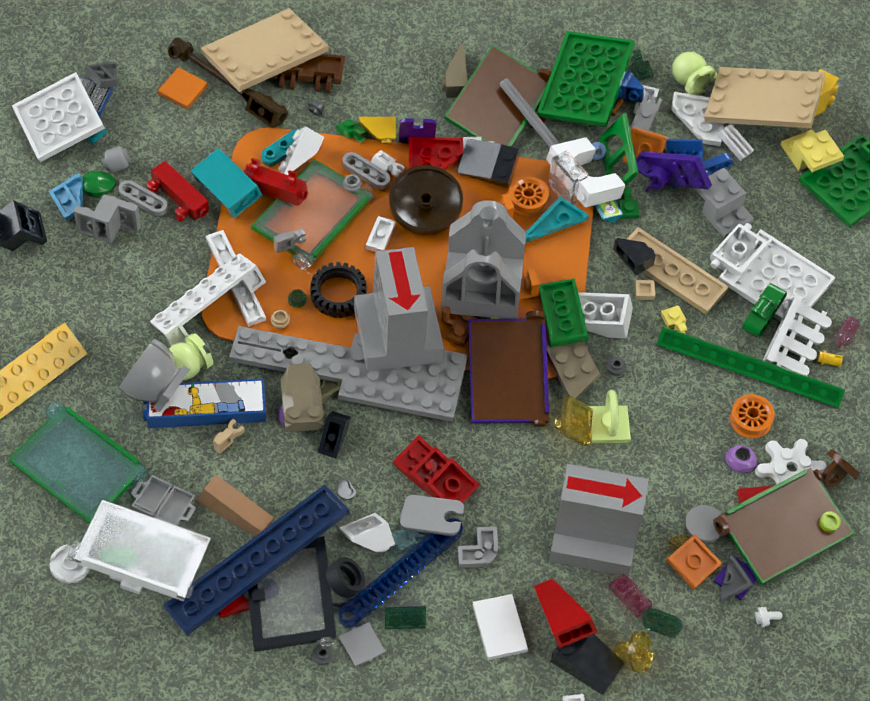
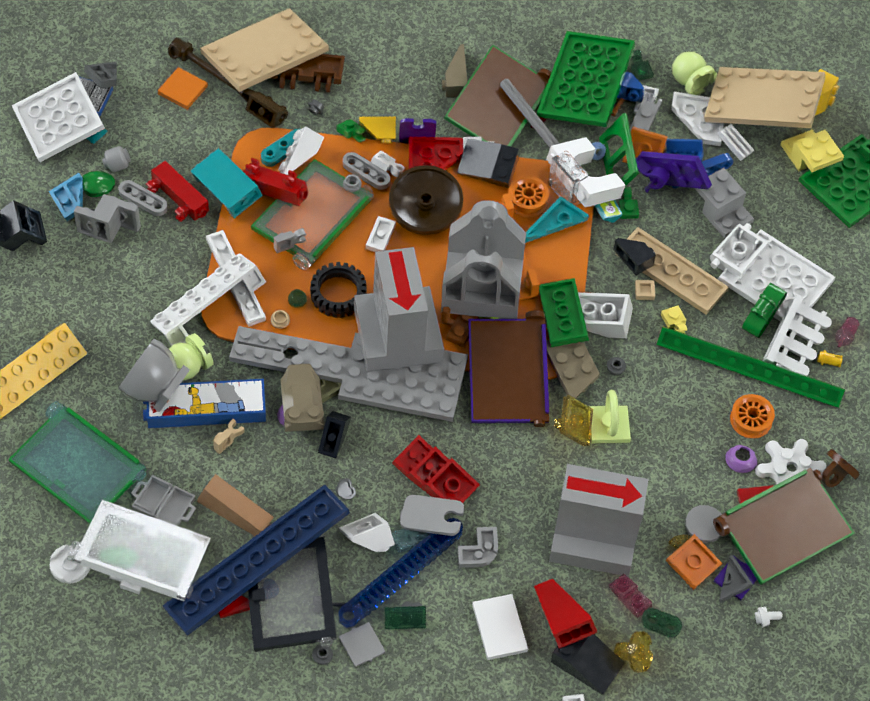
black tyre [326,557,365,598] -> none
lime tile [819,512,841,533] -> none

